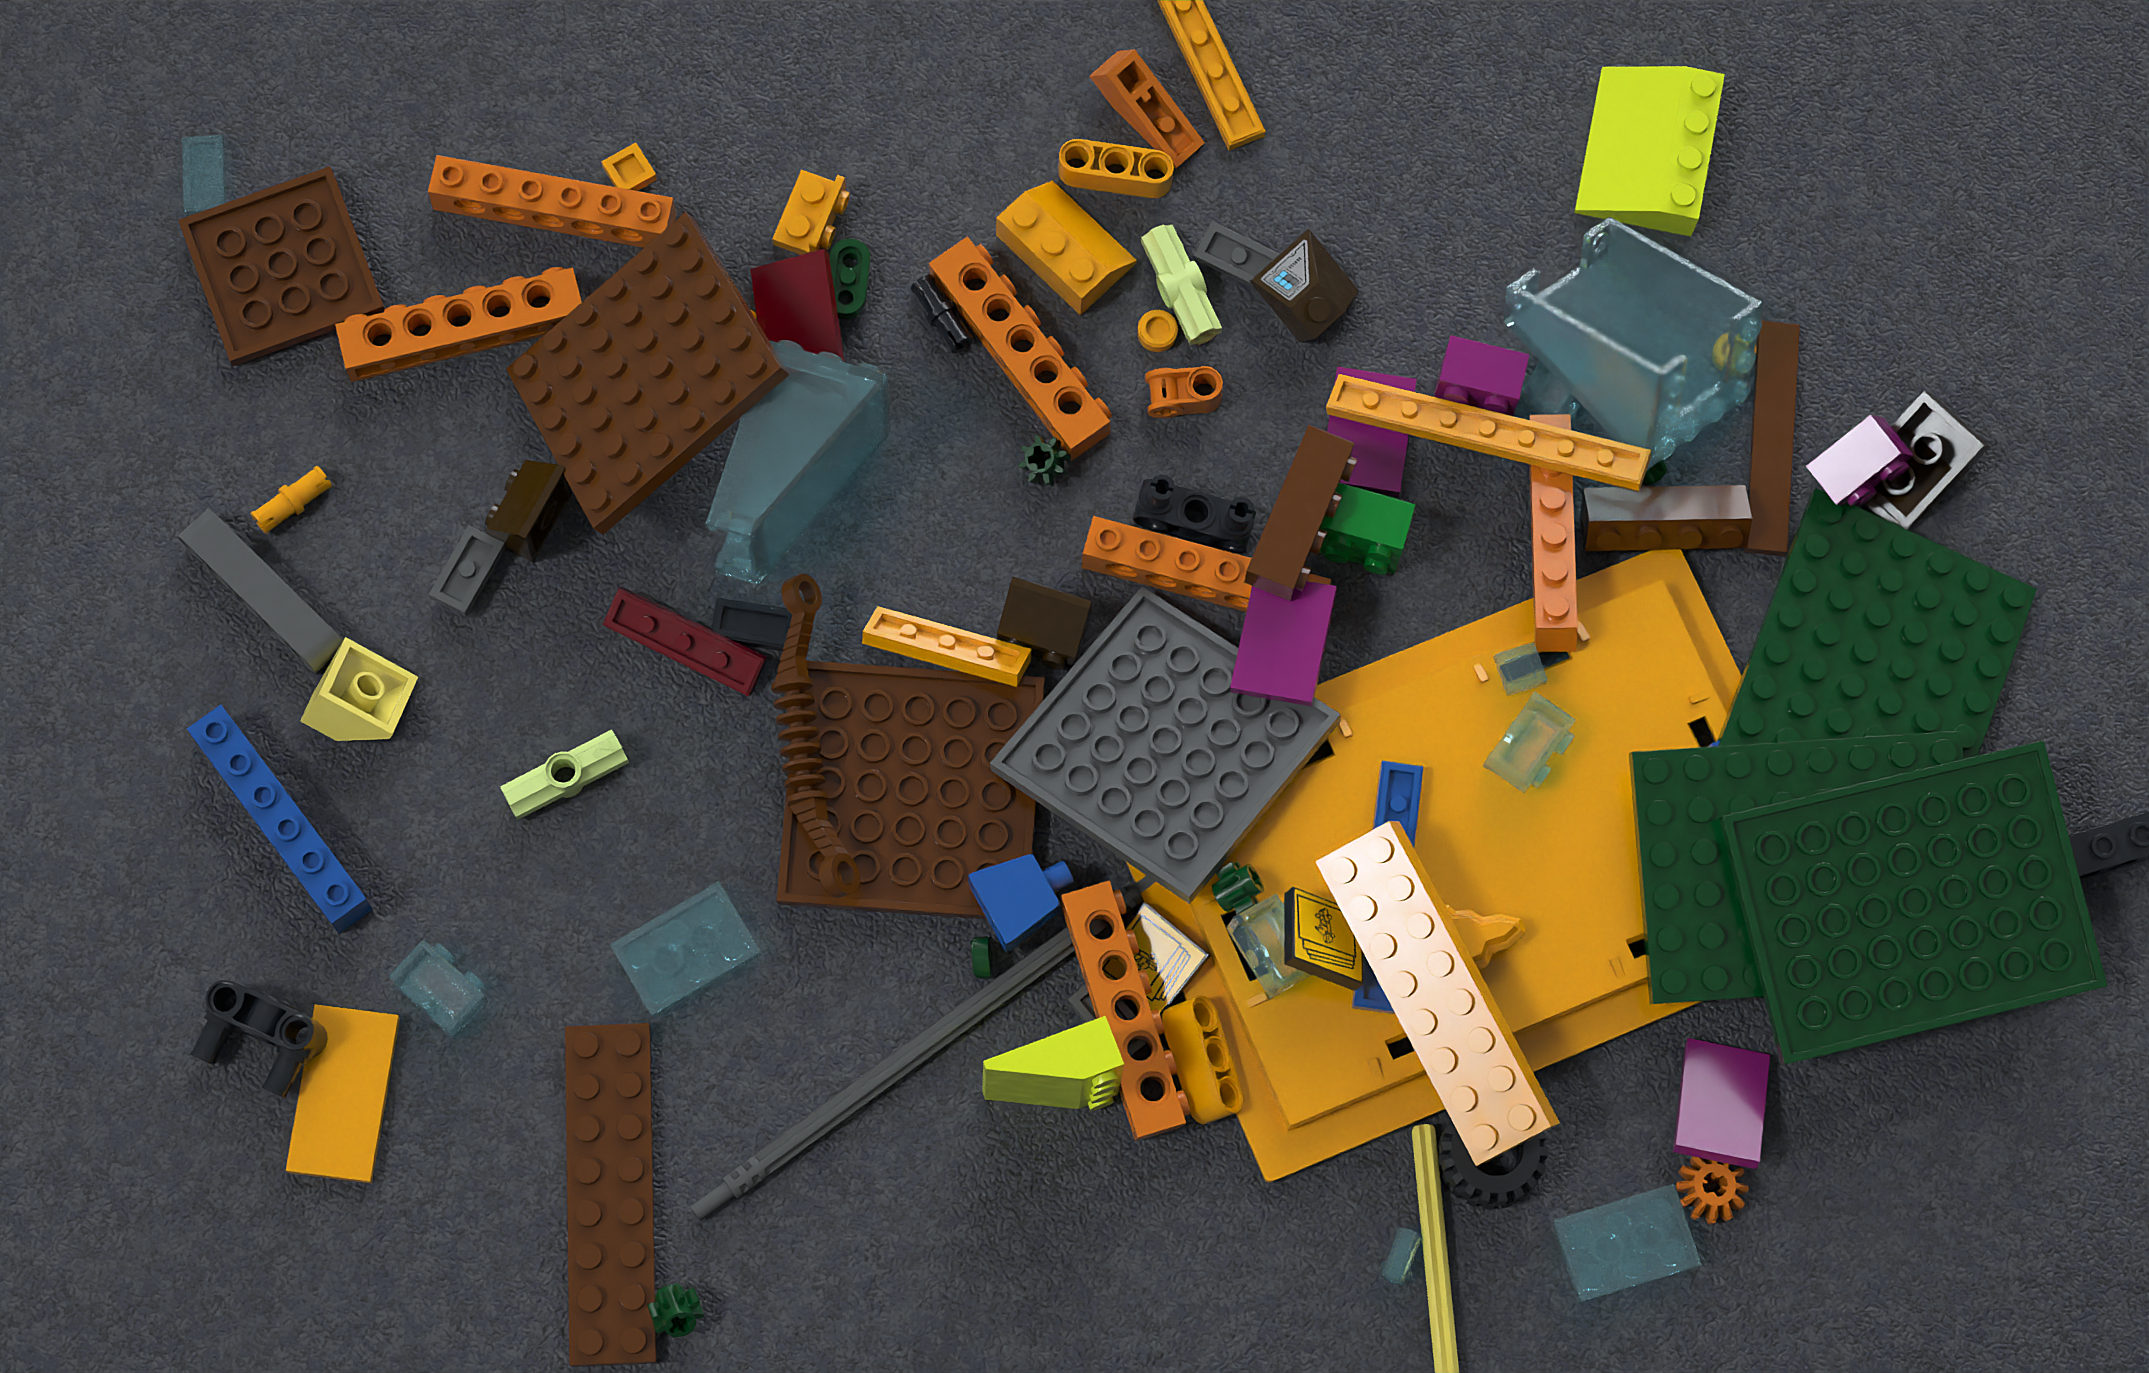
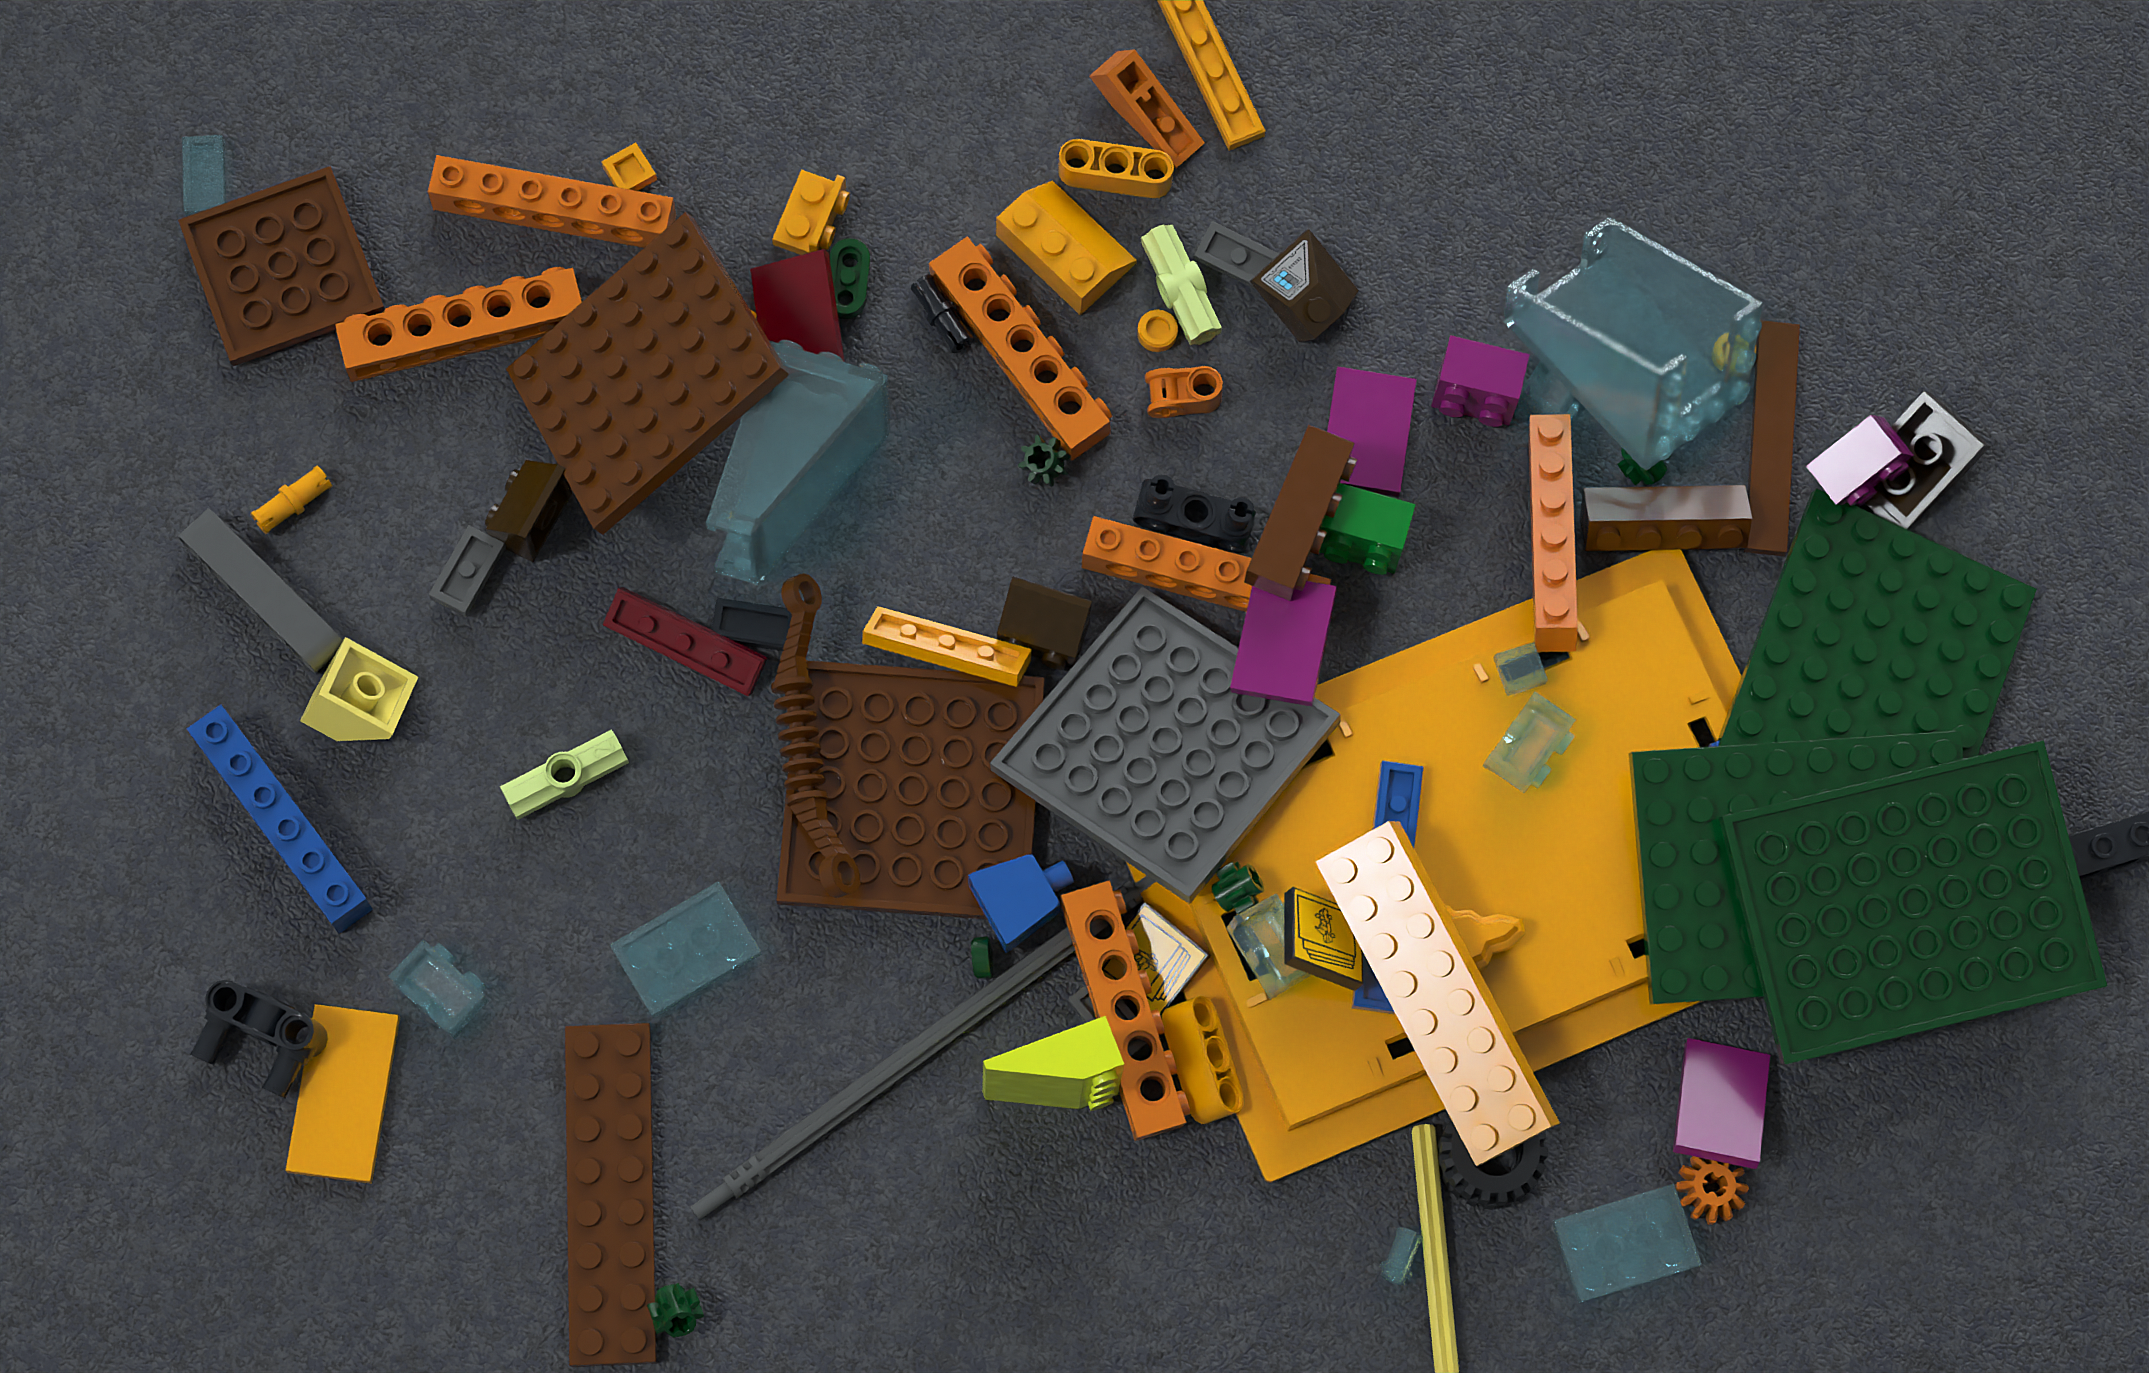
light orange tile [1326,374,1651,491] -> none
neon yellow slope [1574,66,1725,237] -> none

